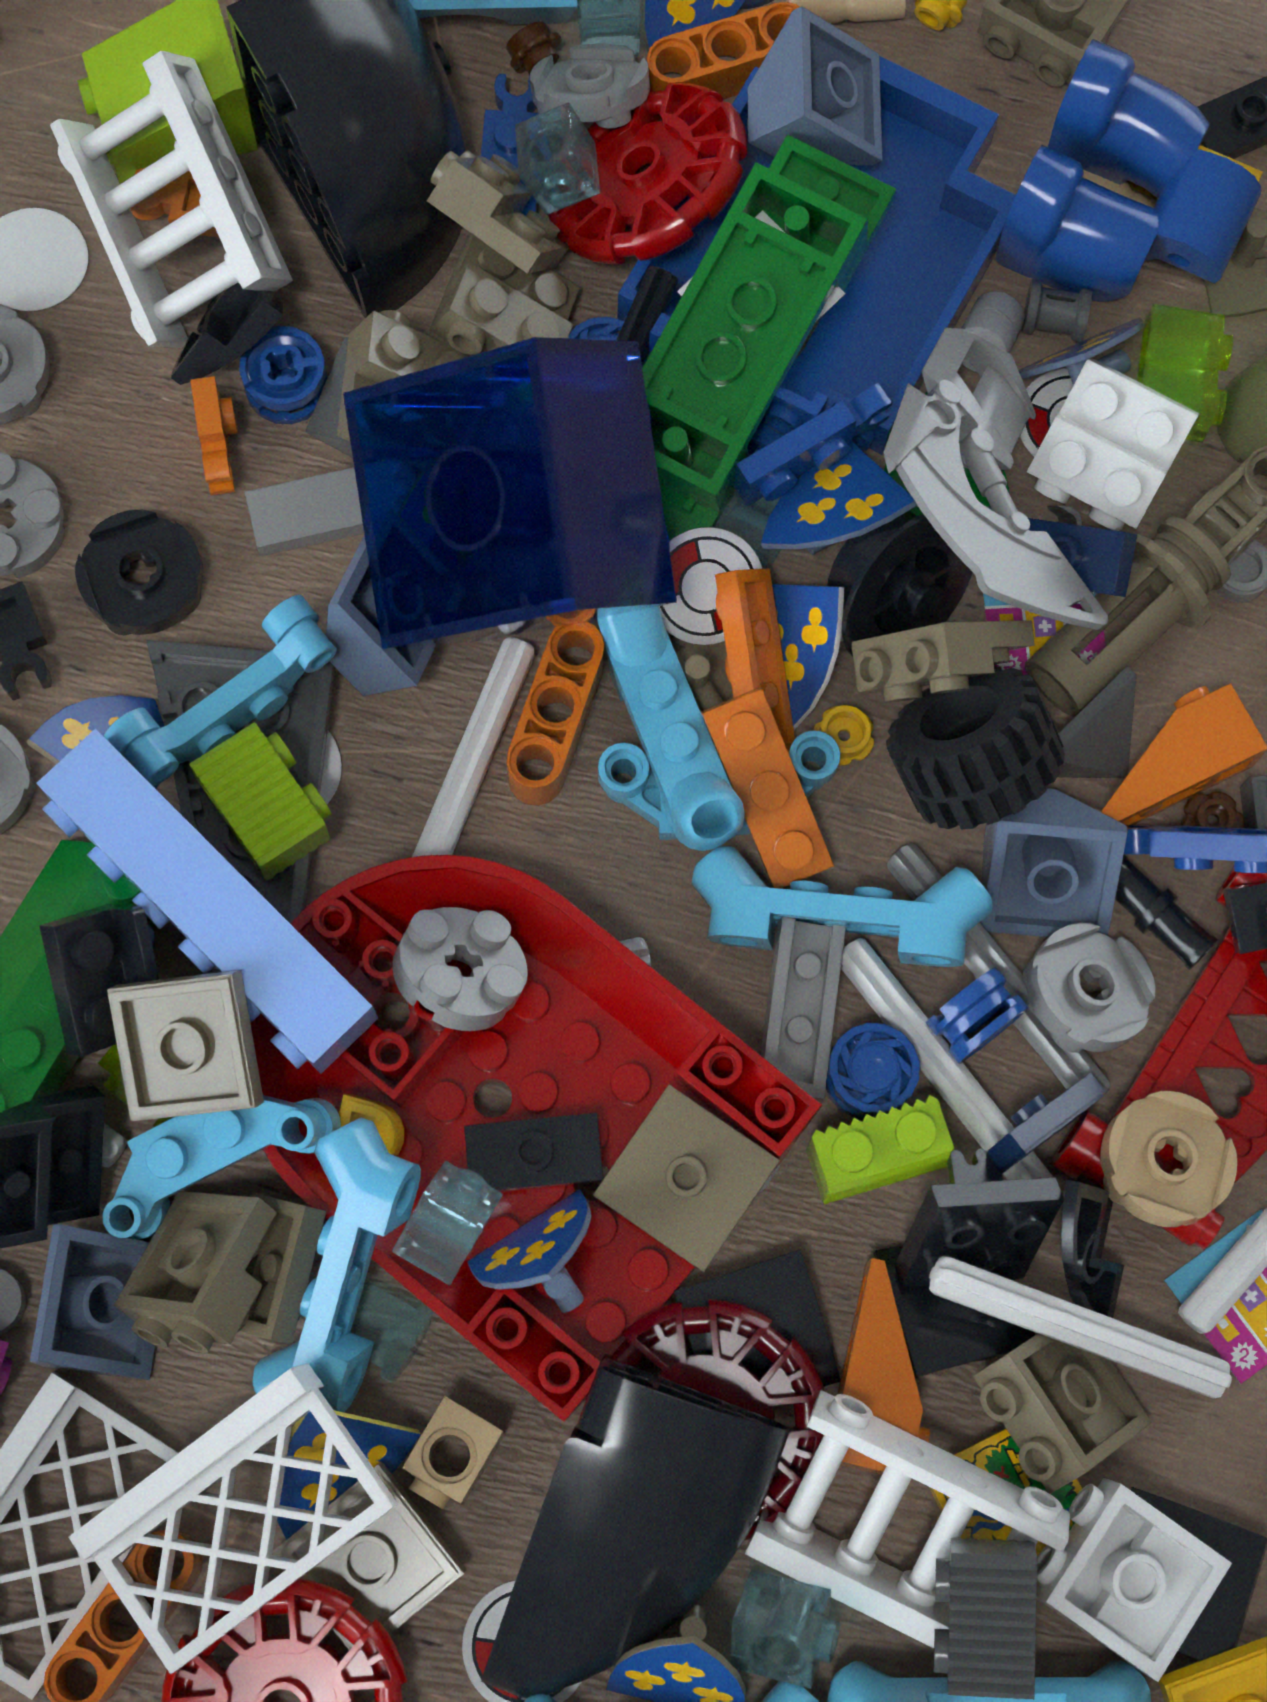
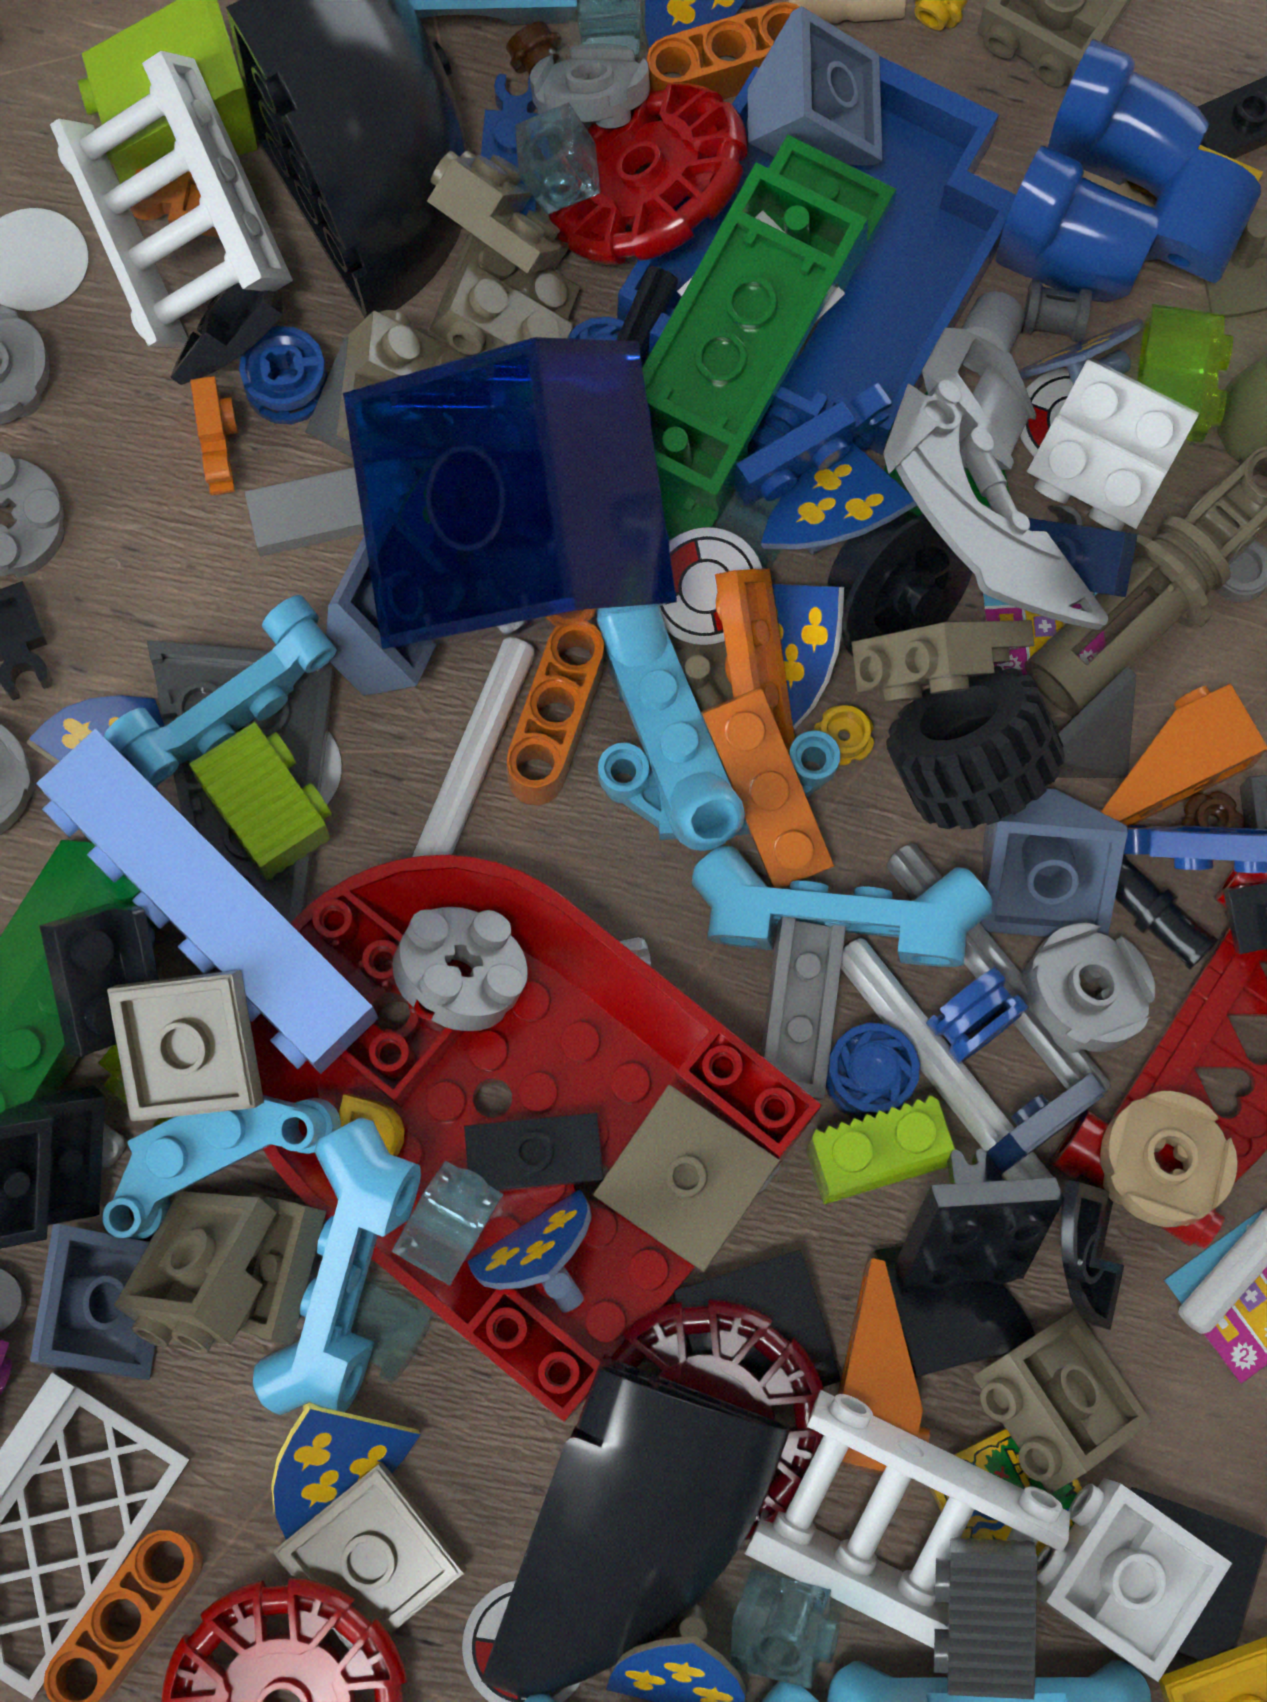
white fence [68,1363,398,1674] -> none
black plate [75,509,204,636] -> none
tan brick [402,1396,505,1510] -> none
white axle [929,1256,1232,1398] -> none

